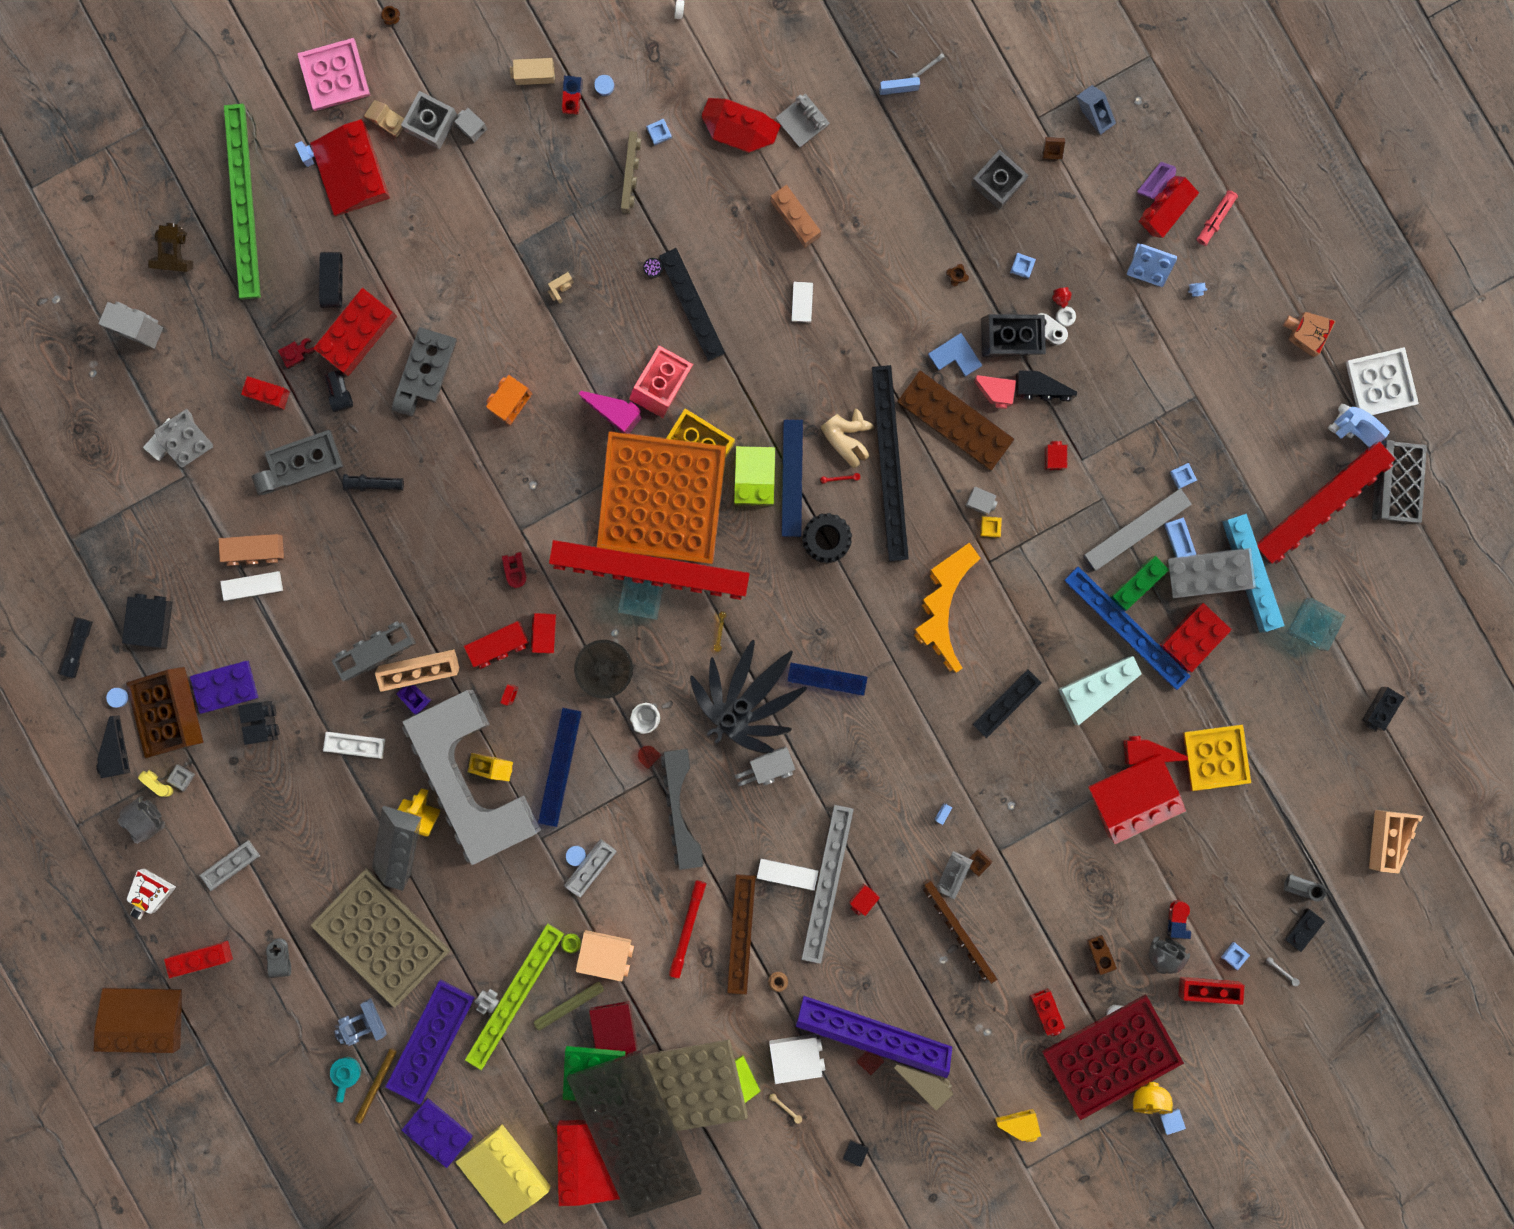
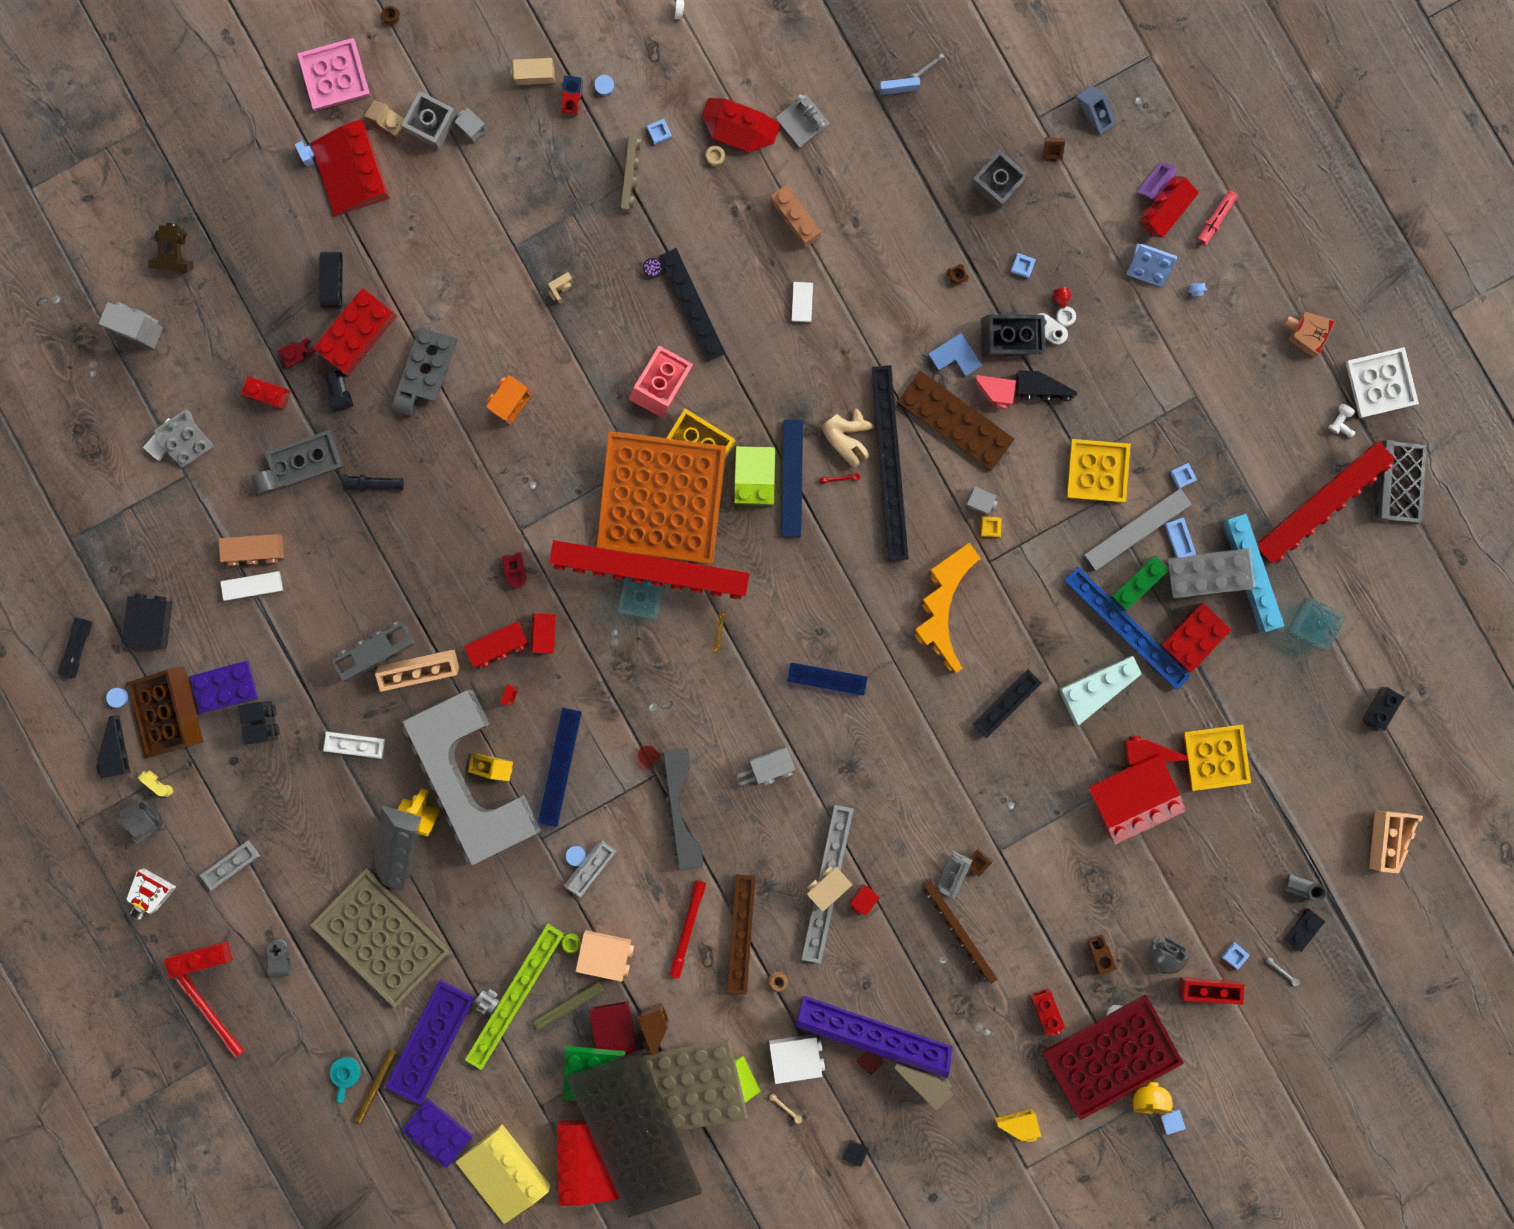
reddish brown slope [94,988,182,1053] -> none
light grey tile [166,764,195,791] -> none
bright green plate [224,104,261,299] -> none
sand blue tile [334,998,387,1046] -> none
dark purple slope [396,684,432,715] -> none
clear smoke piece [574,640,633,698] -> none
dark pink slope [579,391,642,433] -> none
white hair [630,703,660,734] -> none
black plant [690,640,807,753] -> none
white tile [757,859,819,891] -> none
black tyre [802,513,852,563] -> none
light blue tile [935,803,952,825] -> none
red brick [1045,441,1067,470] -> none
leg [1167,900,1191,939] -> none
light blue arch [1334,407,1390,447] -> none
none -> red piece [175,974,244,1058]
none -> reddish brown slope [636,1003,669,1056]
none -> tan tile [706,146,725,167]
none -> tan brick [806,865,852,911]
none -> yellow plate [1066,439,1131,503]

